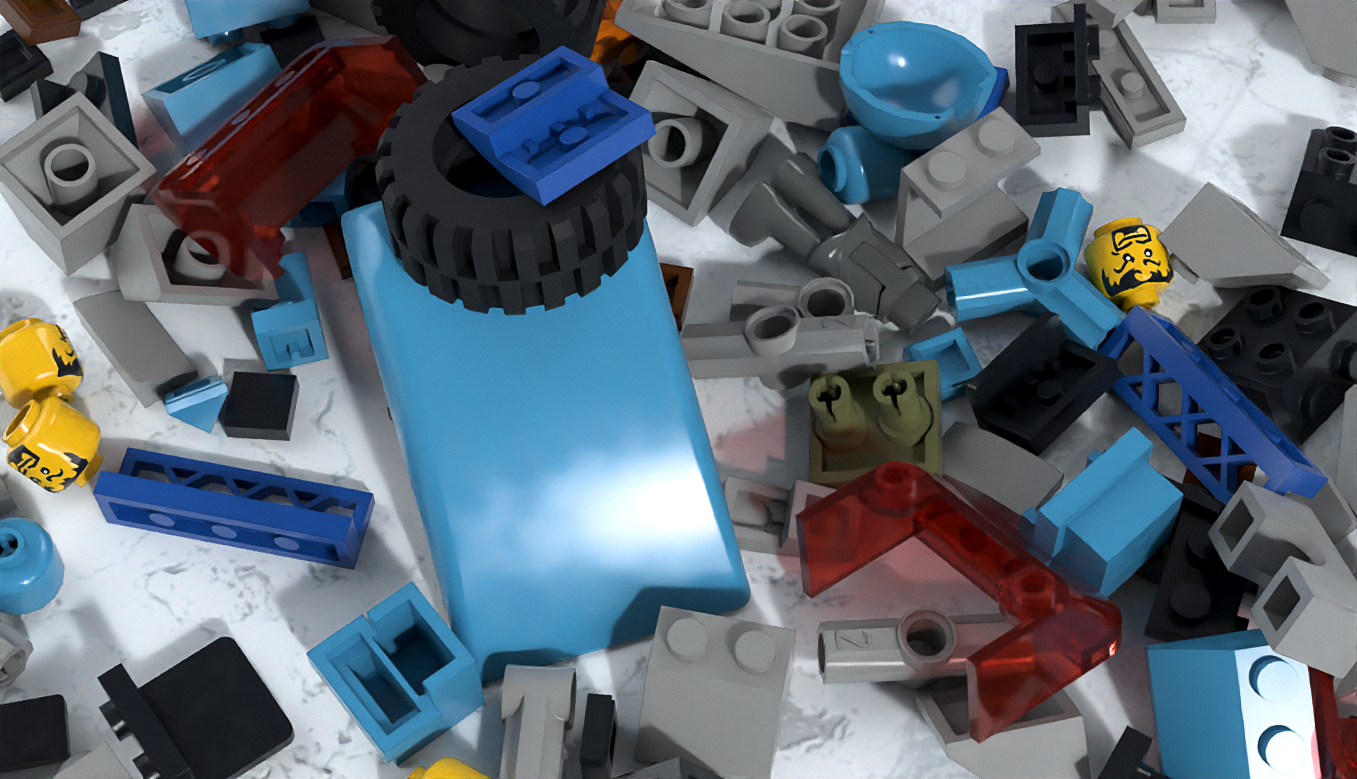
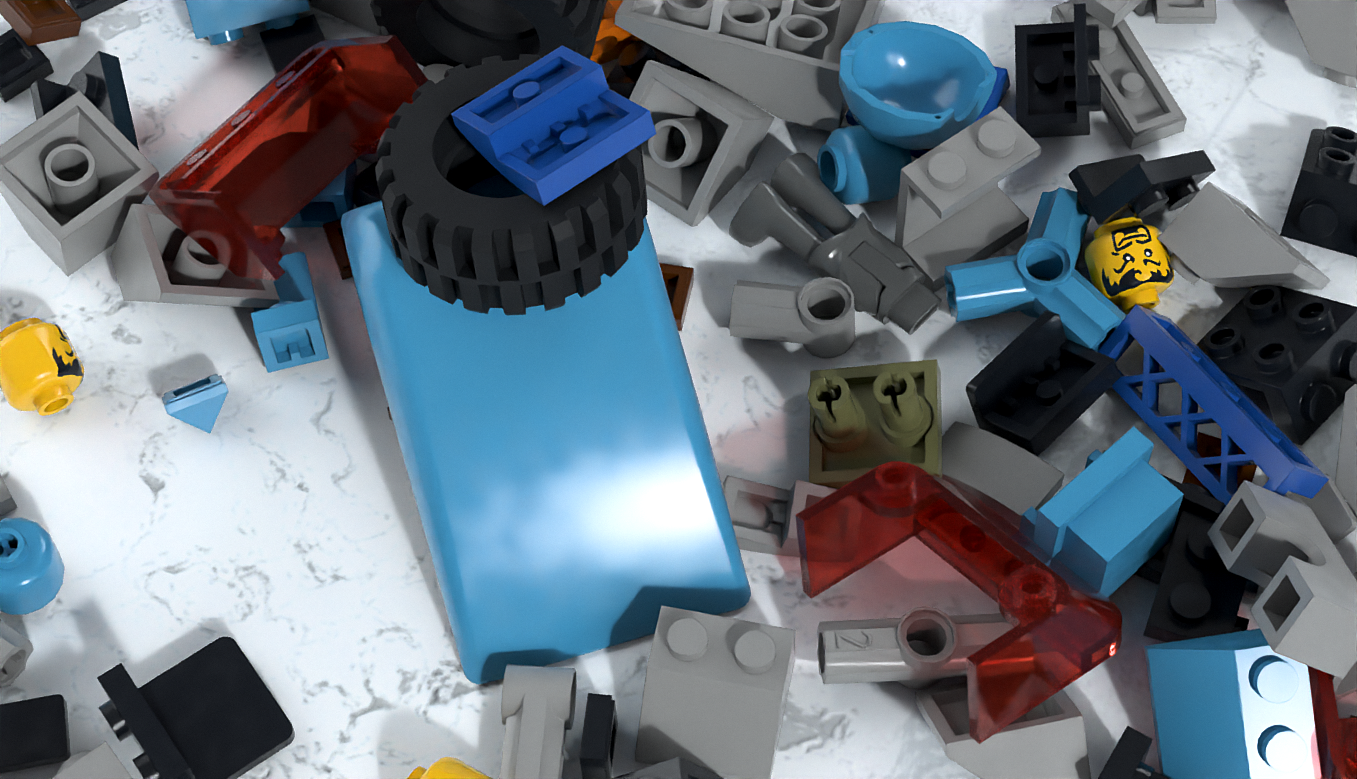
yellow head [2,397,104,493] -> none
light grey slope [72,289,198,409] -> none
blue fence [93,447,375,570] -> none
dark azure slope [141,41,302,167] -> none
black tile [223,371,300,441] -> none
dark azure plate [306,581,486,766] -> none
light grey piece [680,304,880,390] -> none
dark azure tile [902,327,983,404] -> none
none -> black bracket [1069,150,1216,225]

